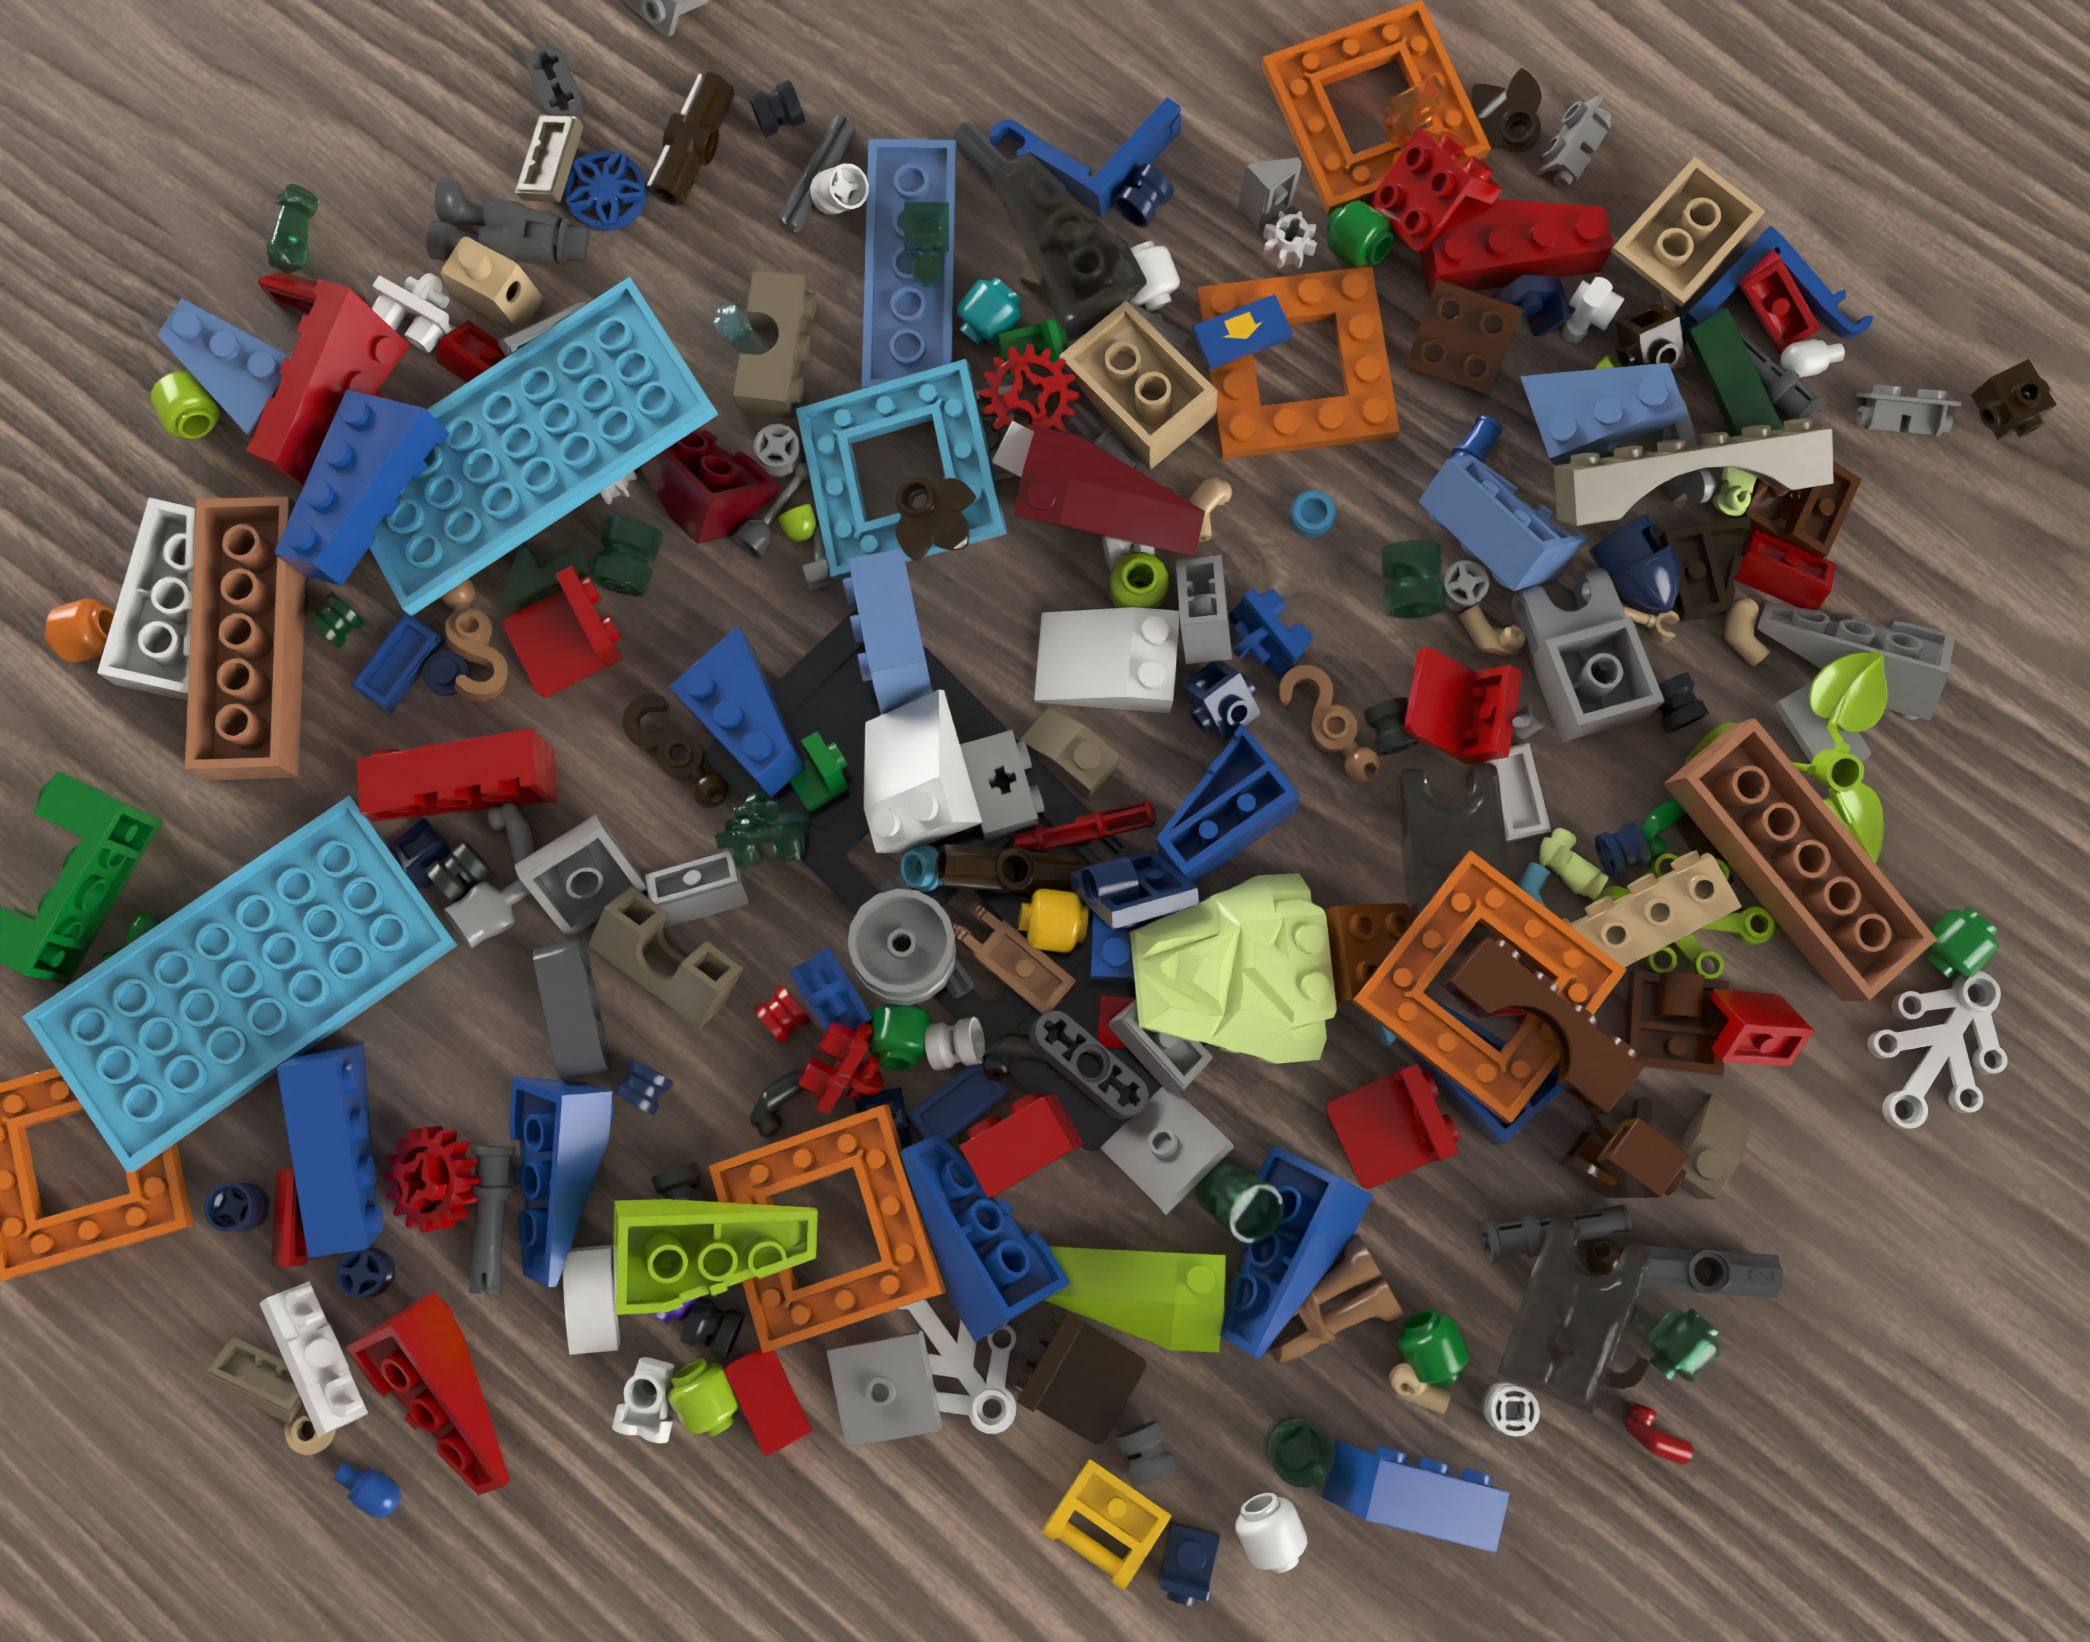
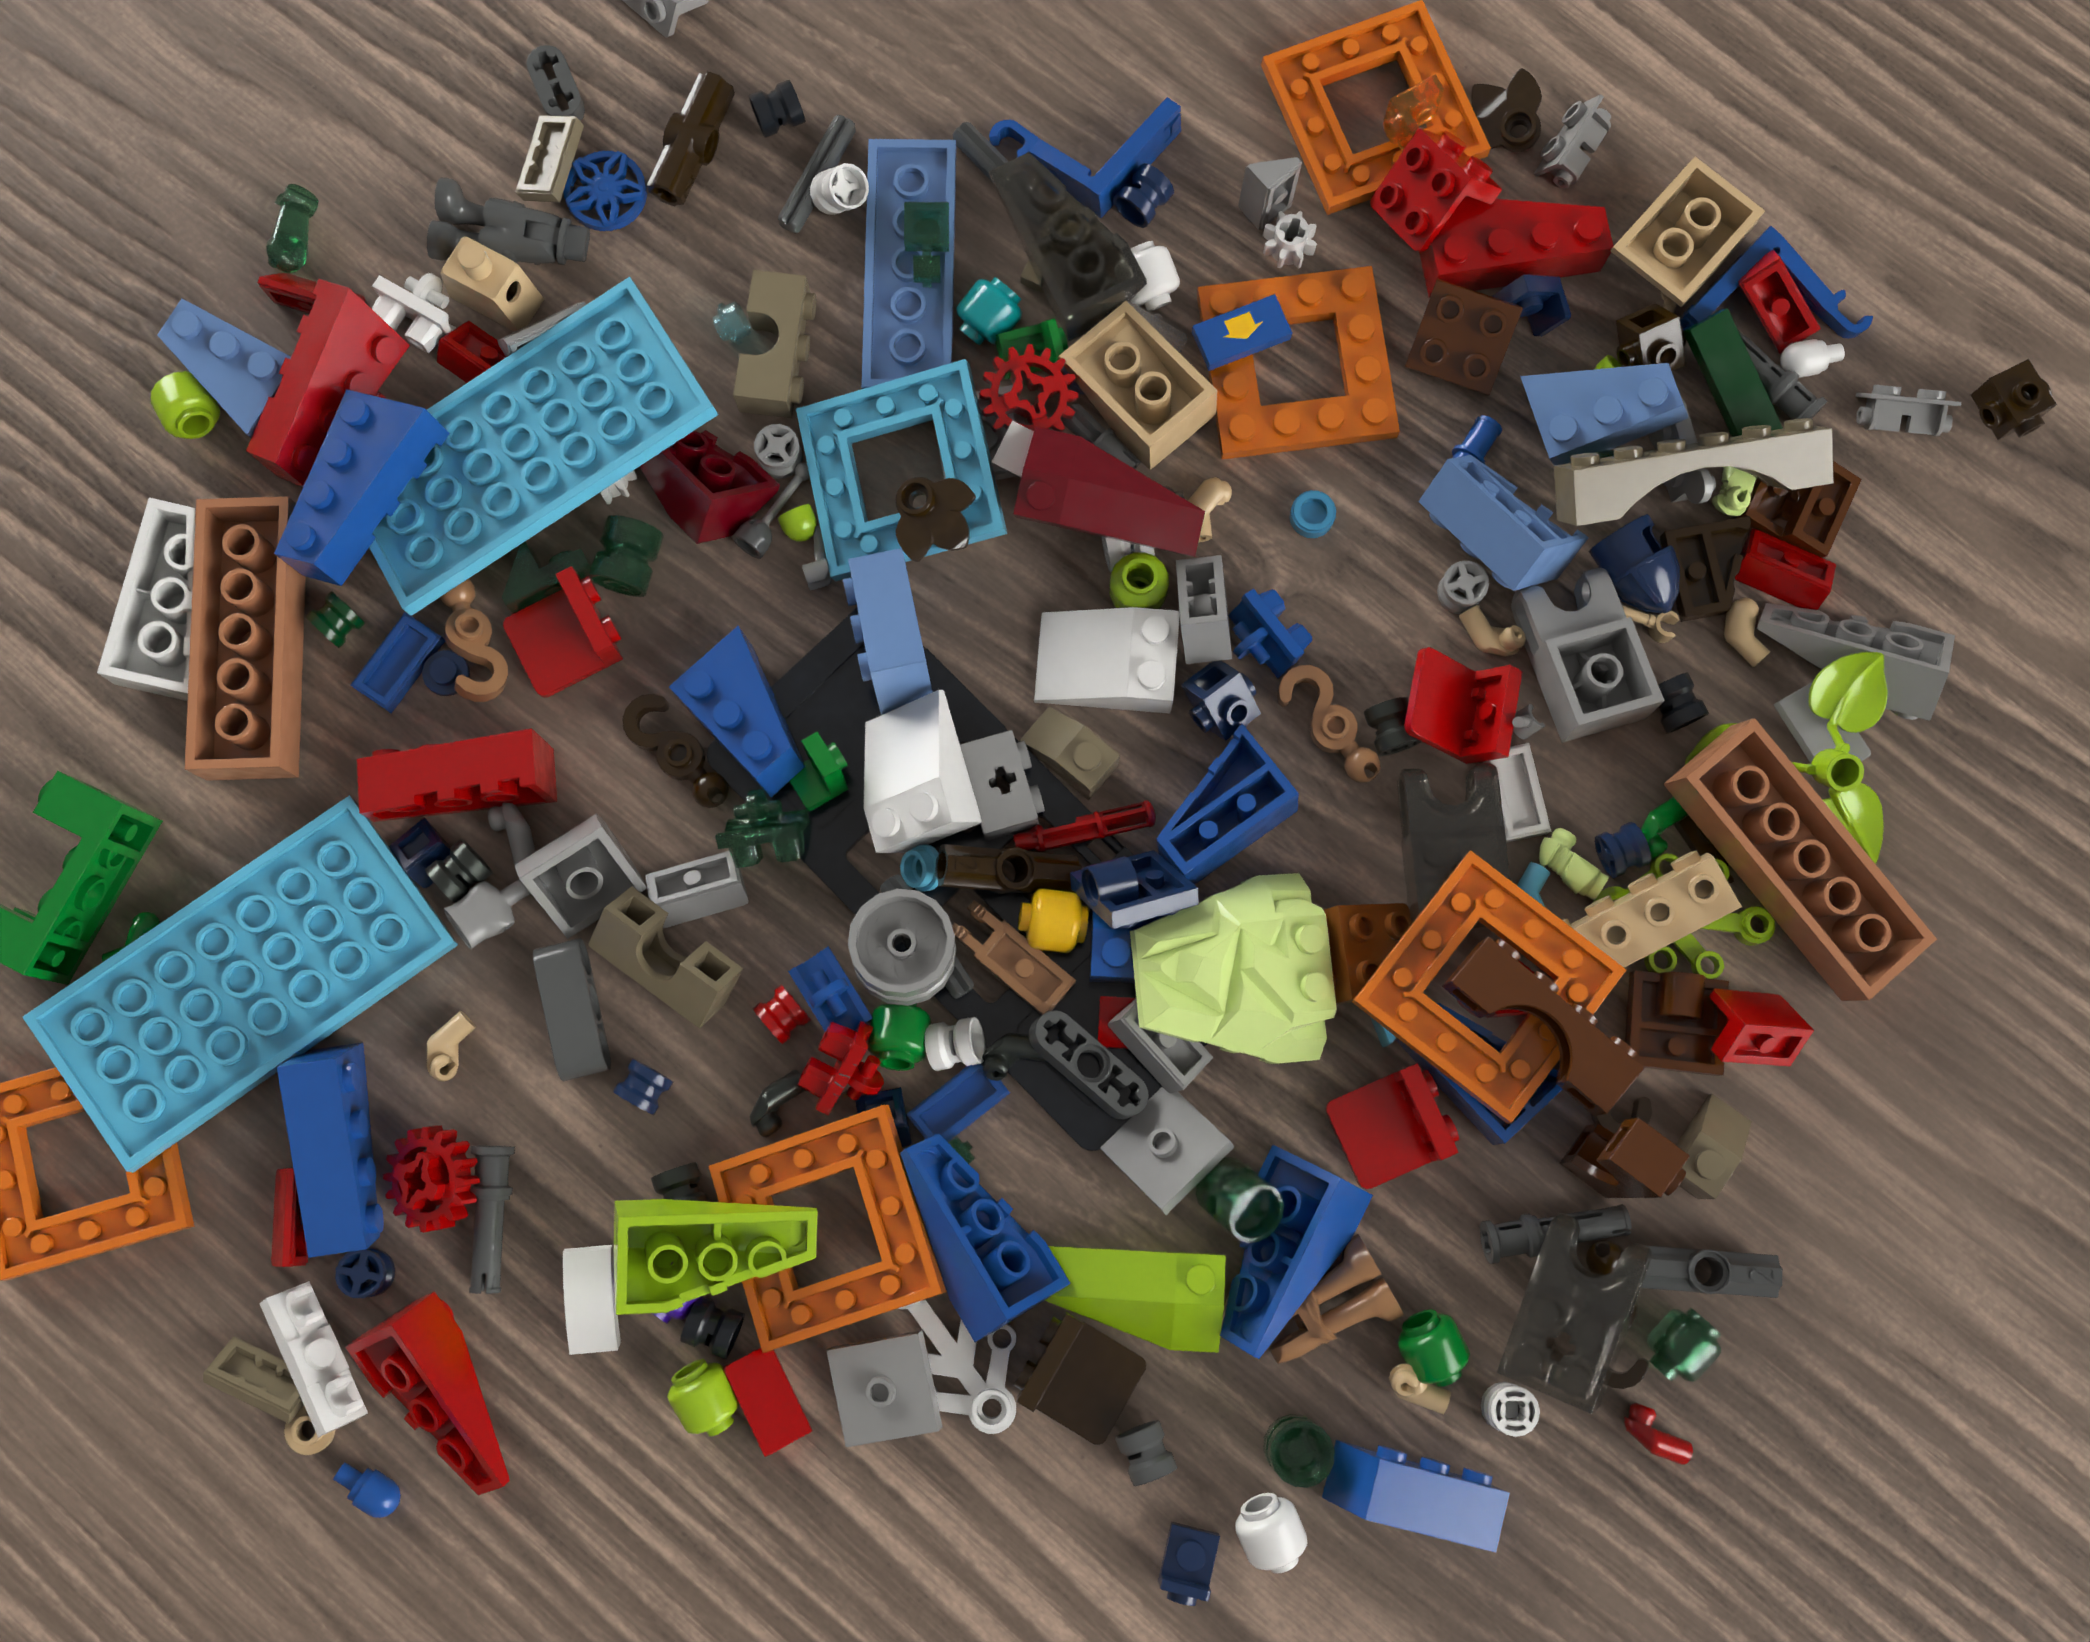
orange head [44,598,115,663] -> none
dark blue wheel [204,1183,270,1232] -> none
blue wedge [509,1077,614,1287] -> none
white plate [612,1357,674,1443] -> none
red brick [959,1091,1085,1198] -> none
yellow plate [1041,1456,1172,1591] -> none
green head [1326,200,1394,267] -> none
clear green wheel [1381,540,1445,619] -> none
white plate [1562,277,1624,343] -> none
white plant [1867,971,2008,1129] -> none
green head [1925,907,1999,978] -> none
none -> tan arm [427,1011,476,1082]

